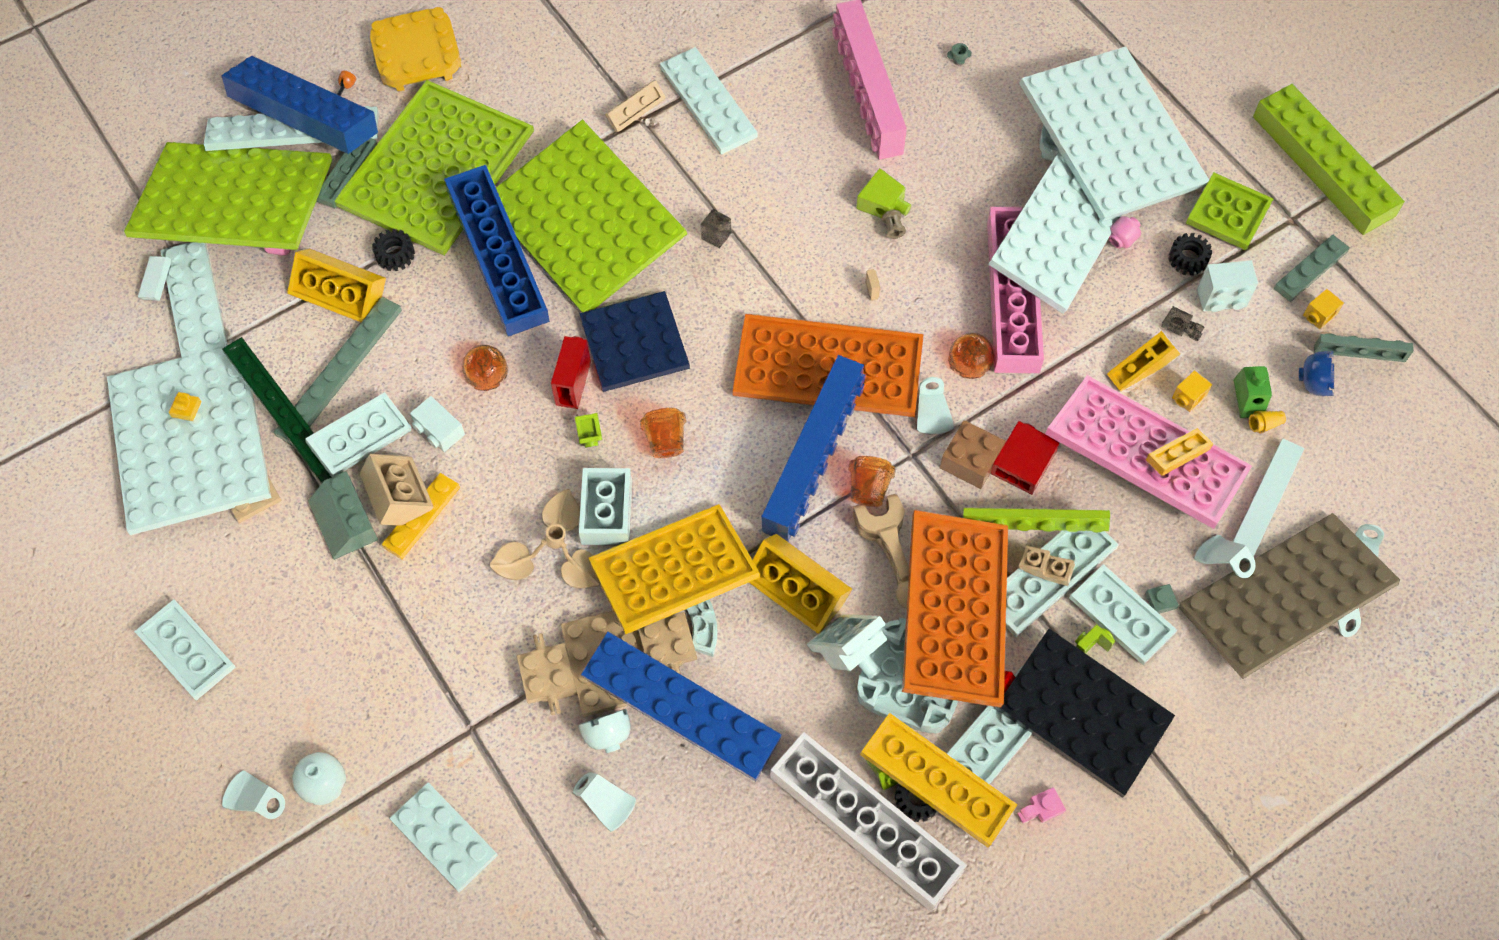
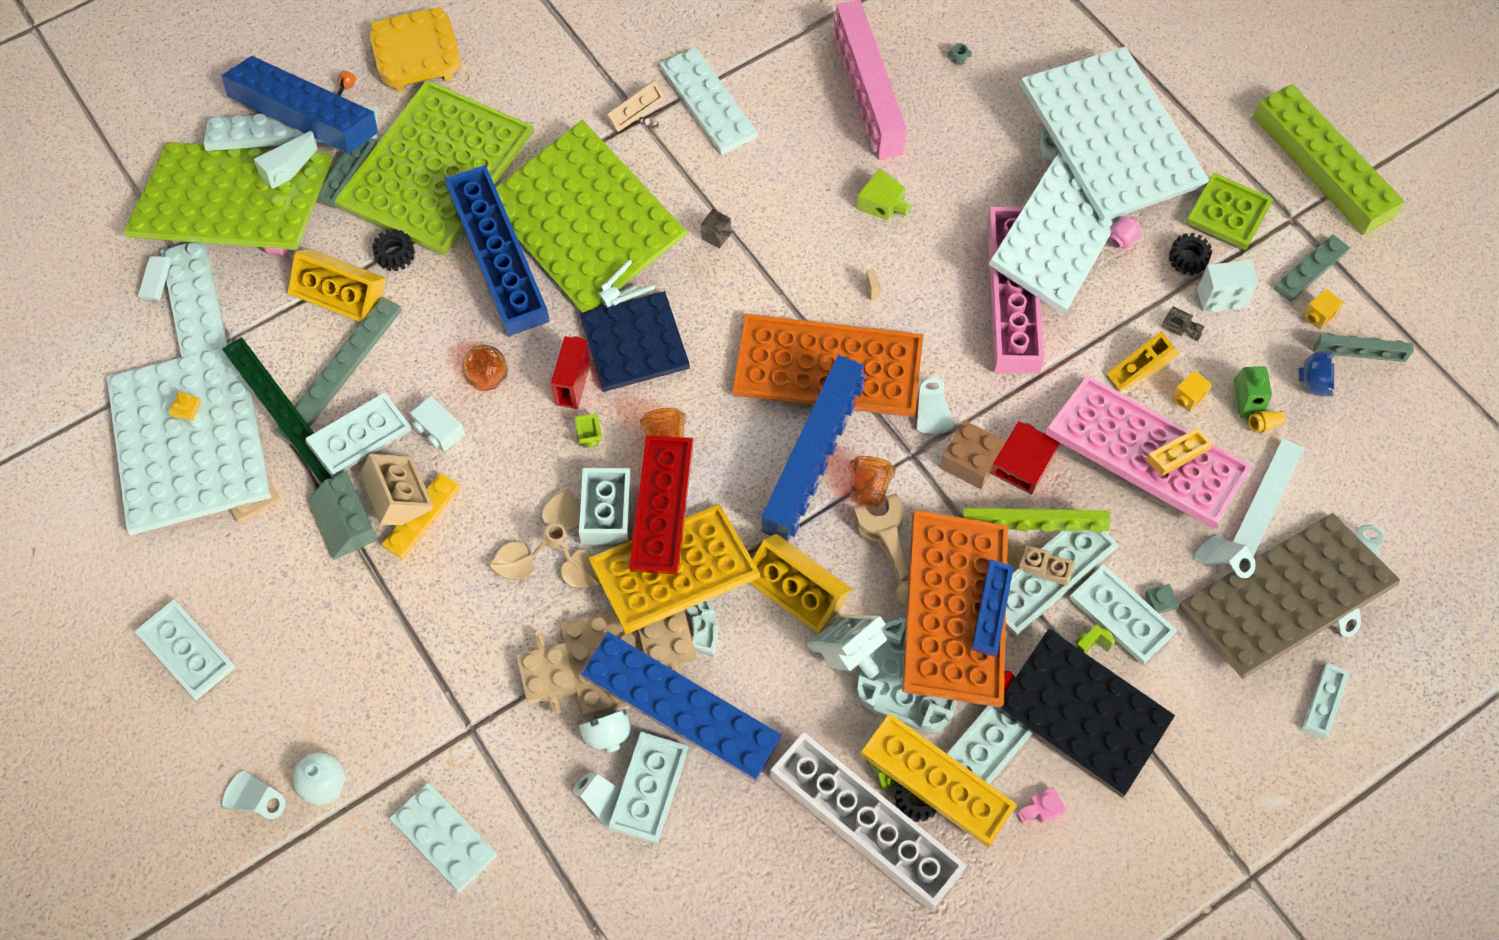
dark tan bush [882,210,906,239] -> none
clear orange cylinder [948,332,994,379] -> none
none -> light aqua slope [254,131,317,189]
none -> light aqua plant [598,260,655,308]
none -> light aqua plate [609,732,689,844]
none -> red plate [629,435,694,575]
none -> blue plate [971,559,1014,657]
none -> light aqua tile [1301,662,1350,740]

